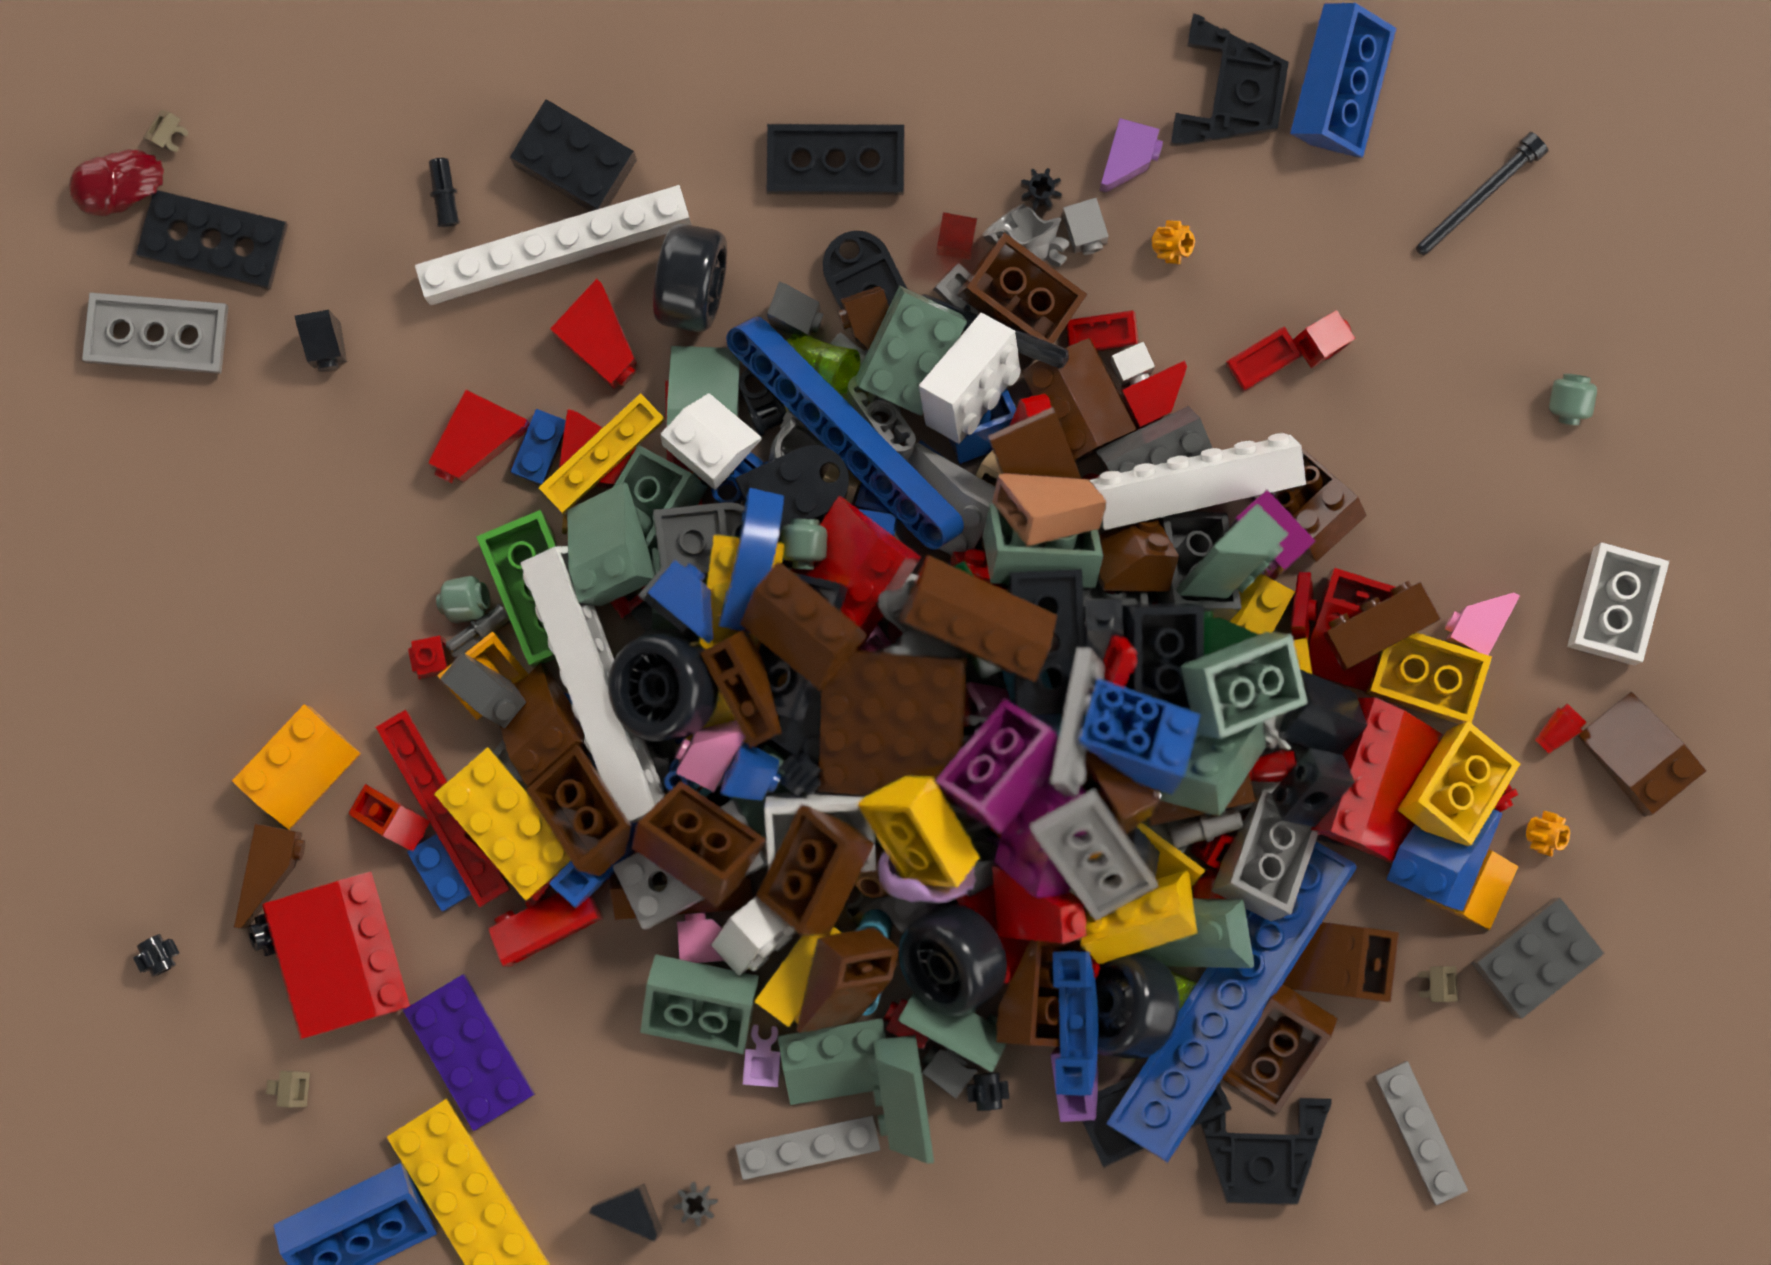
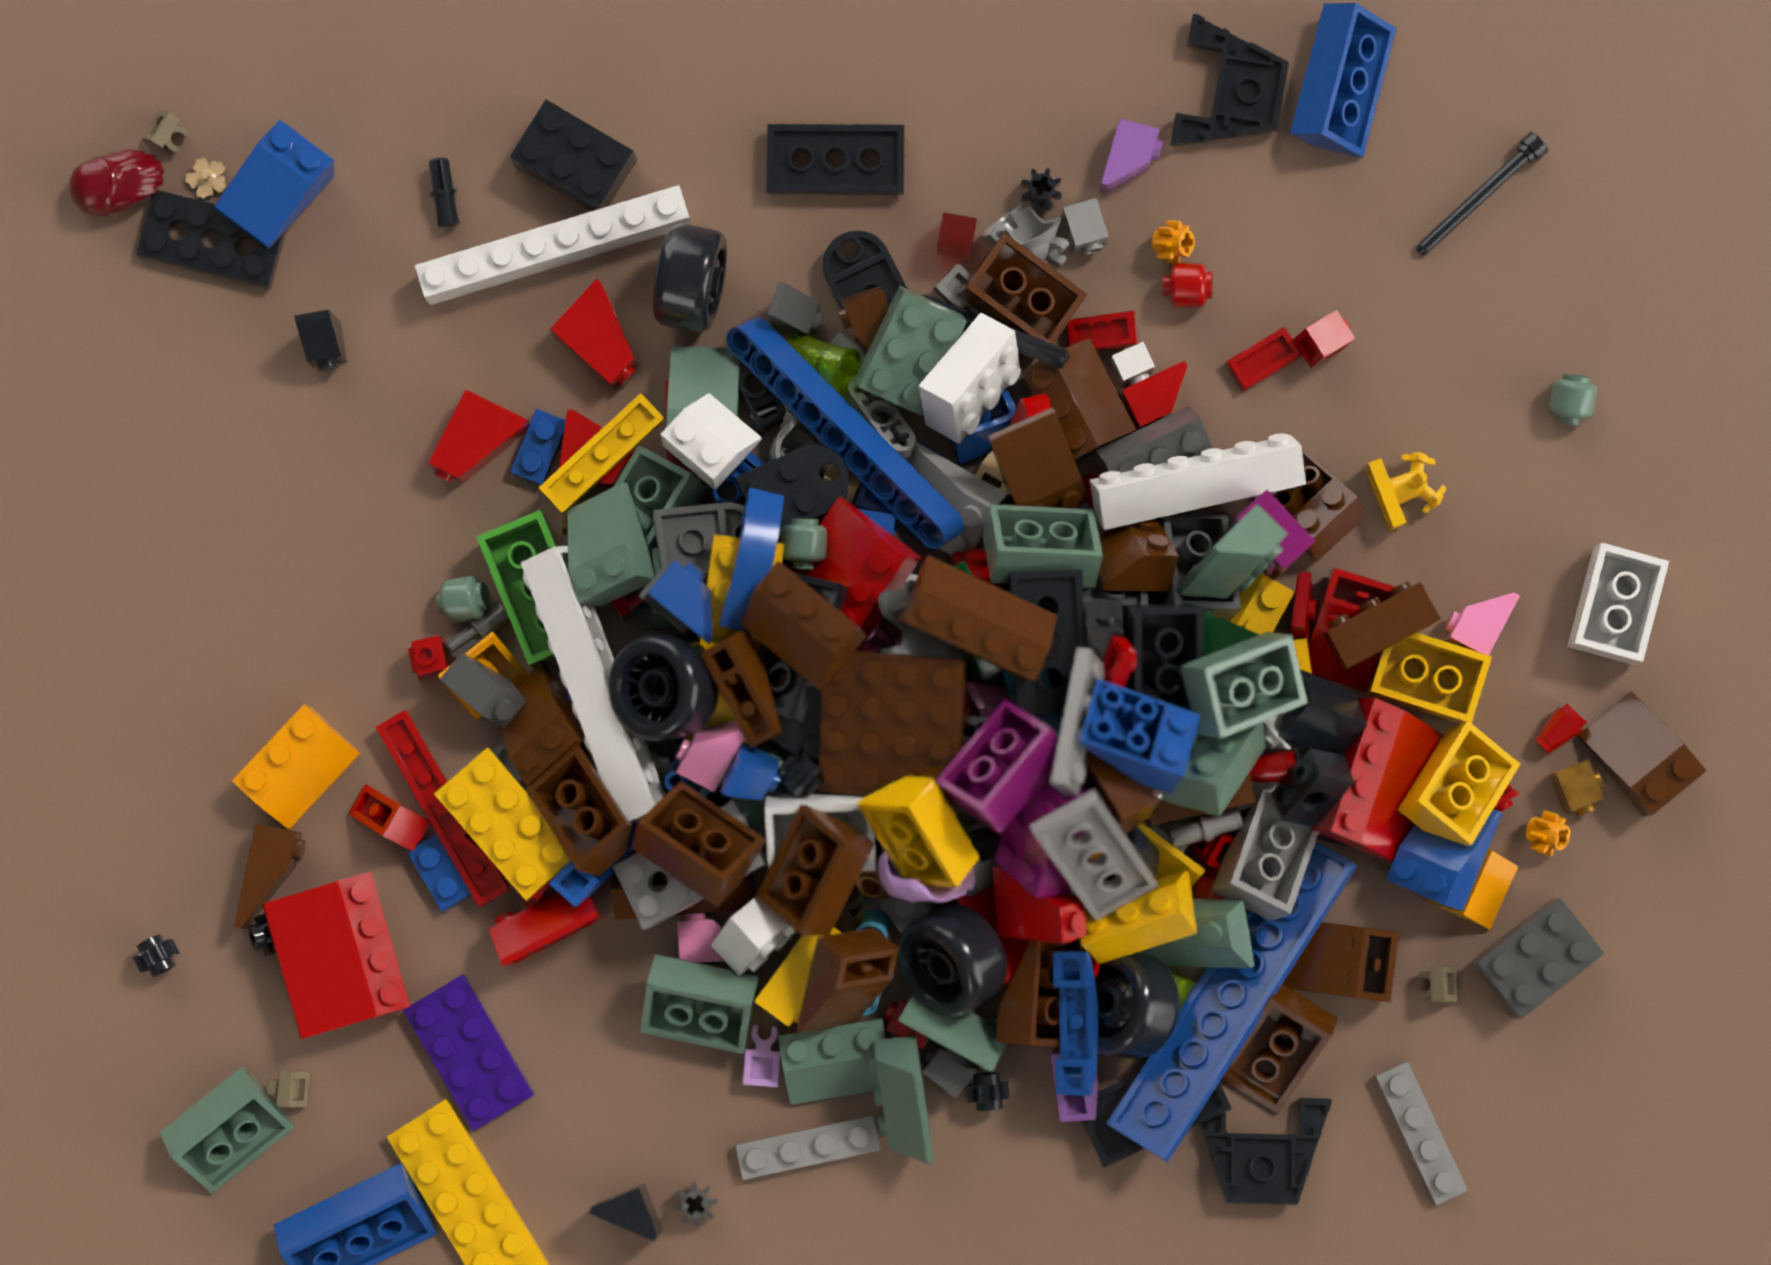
light grey plate [82,293,229,374] -> none
nougat slope [992,473,1106,546] -> none
none -> sand green slope [160,1066,295,1194]
none -> tan plant [185,157,227,199]
none -> blue slope [214,119,334,249]
none -> red head [1163,263,1213,308]
none -> yellow piece [1364,452,1446,532]
none -> pearl gold brick [1549,760,1605,816]

